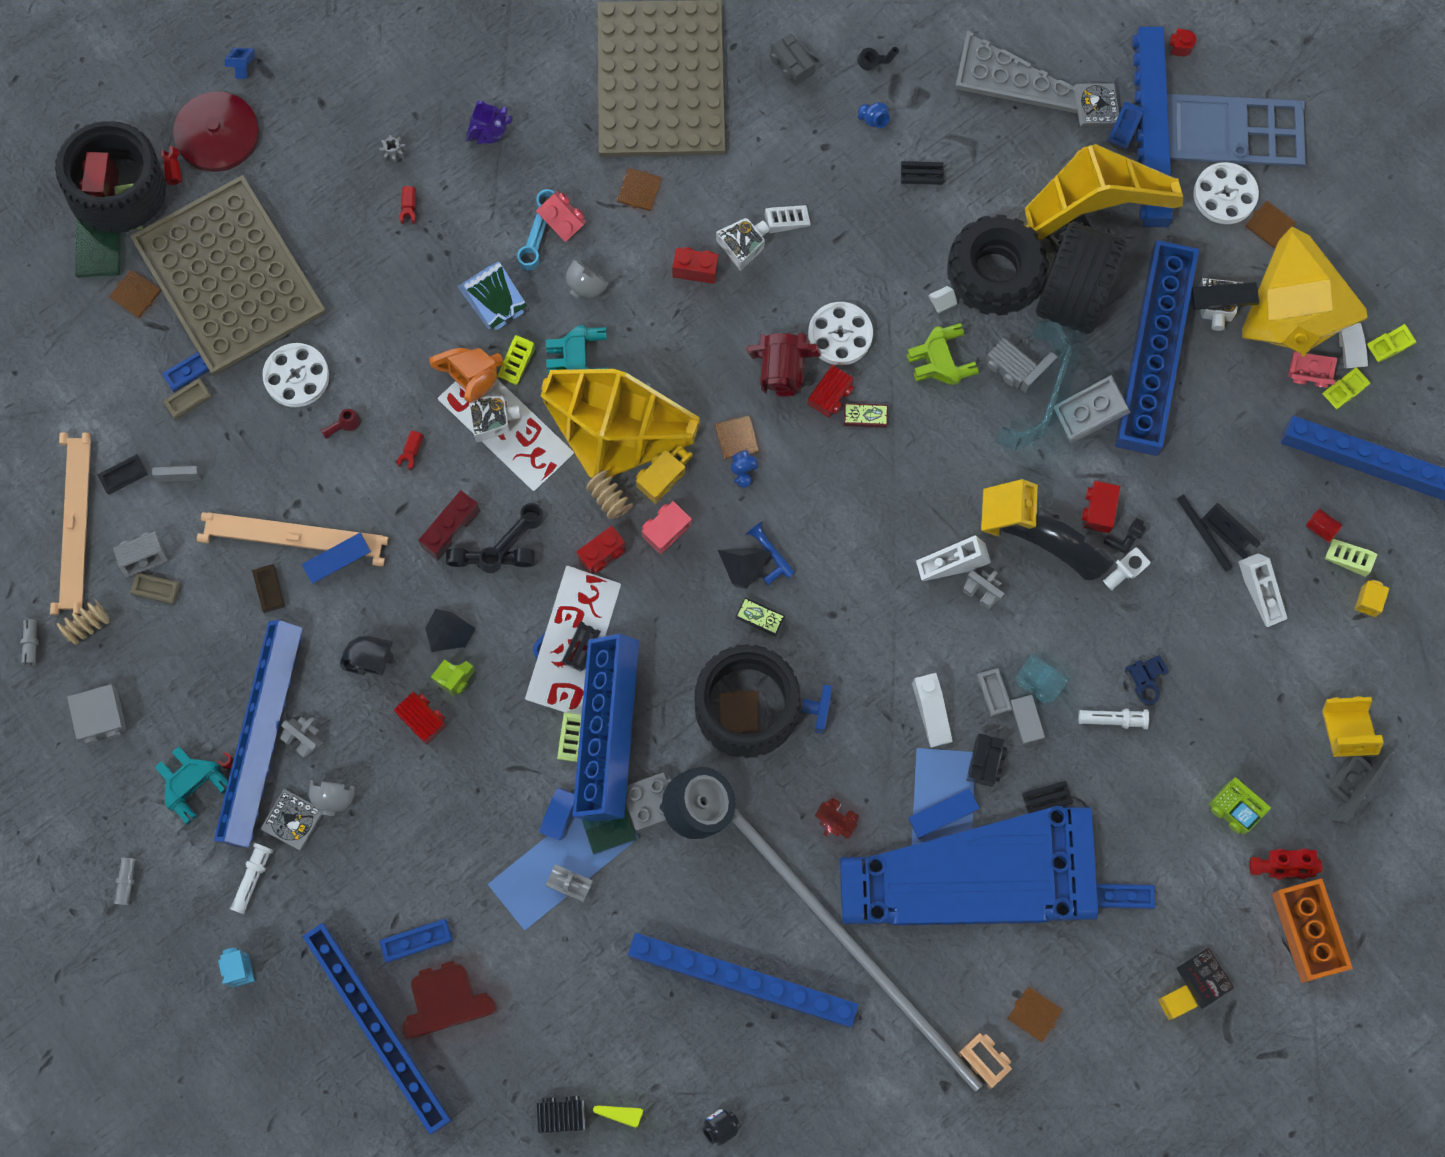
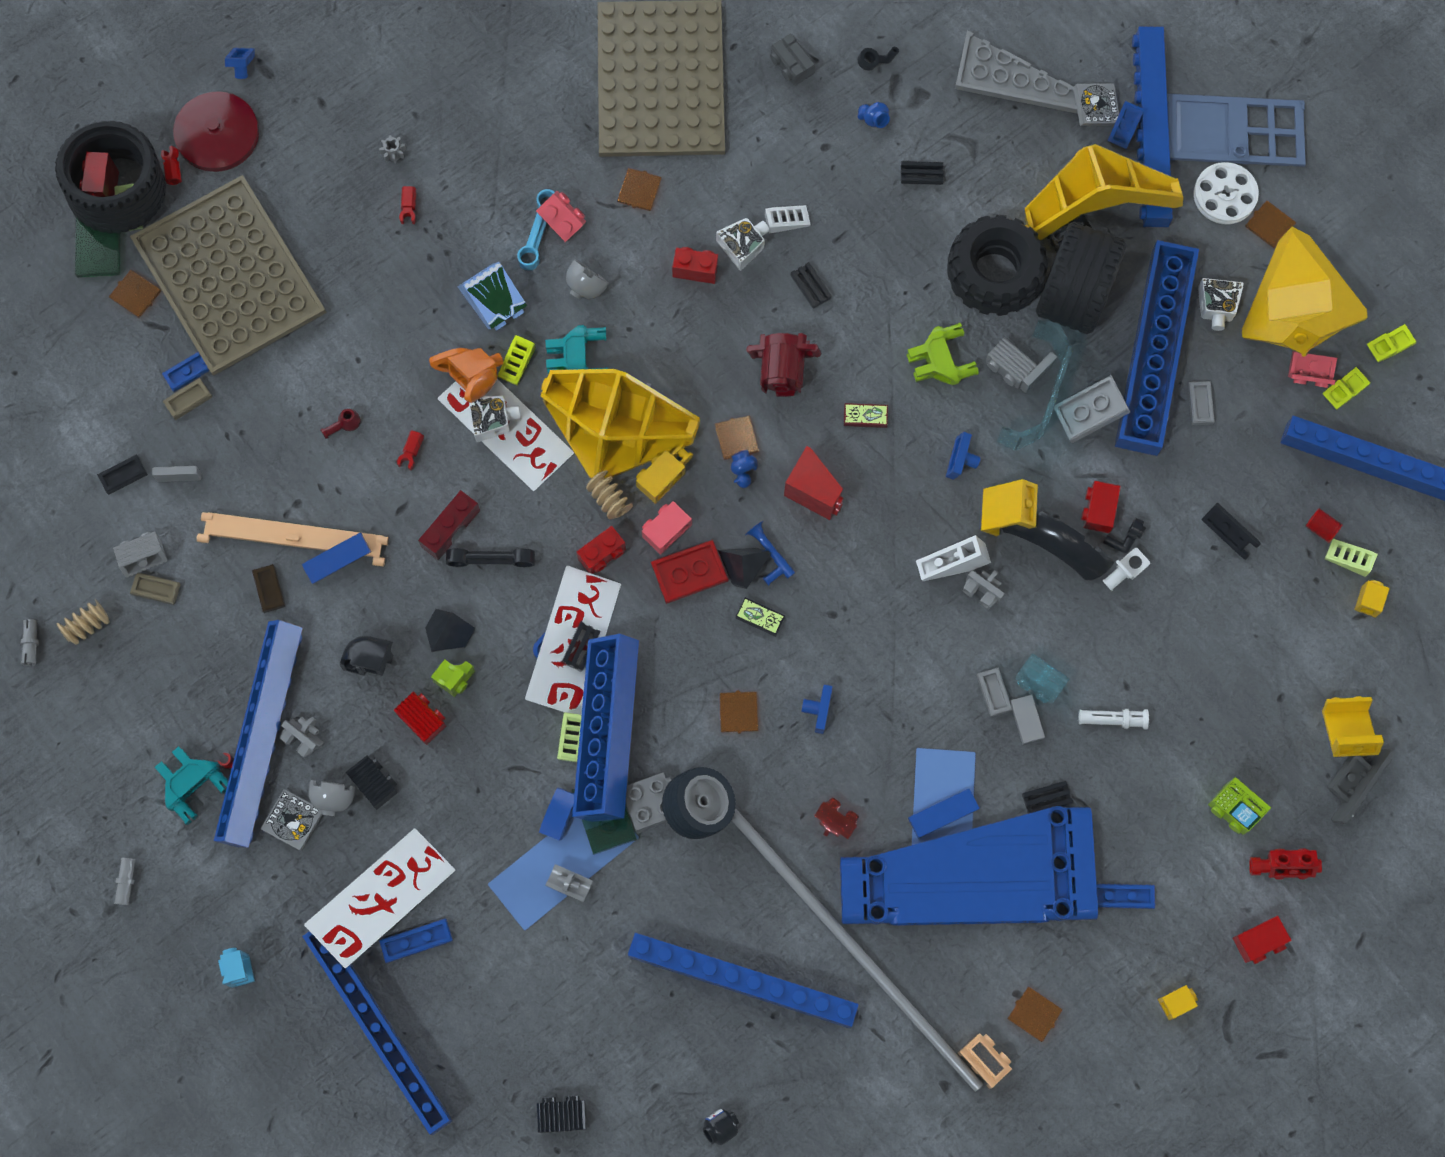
light nougat piece [50,432,91,616] -> none
light grey brick [67,684,127,745] -> none
white pin [230,843,274,914] -> none
white wedge [263,343,329,407] -> none
clear red brick [402,961,498,1040] -> none
dark purple helmet [465,100,513,144] -> none
black piece [479,503,543,573] -> none
neon yellow slope [593,1106,644,1128] -> none
black tyre [695,644,801,758] -> none
red brick [807,365,854,418] -> none
white wedge [808,302,873,365] -> none
white slope [912,673,953,748] -> none
white slope [928,286,957,314] -> none
black brick [966,734,1007,787] -> none
dark blue piece [1124,655,1169,706] -> none
red plate [1169,28,1197,57] -> none
black tile [1176,948,1234,1009] -> none
black bar [1177,495,1233,572] -> none
black tile [1191,282,1260,310] -> none
white slope [1238,553,1287,627] -> none
orange brick [1272,878,1353,983] -> none
white slope [1339,323,1368,368] -> none
none -> white sticker [304,829,455,968]
none -> black brick [346,755,398,810]
none -> red tile [651,540,728,604]
none -> red slope [784,446,844,520]
none -> black tile [791,262,832,309]
none -> blue tile [945,432,980,480]
none -> light grey tile [1187,381,1215,425]
none -> red brick [1232,916,1292,964]

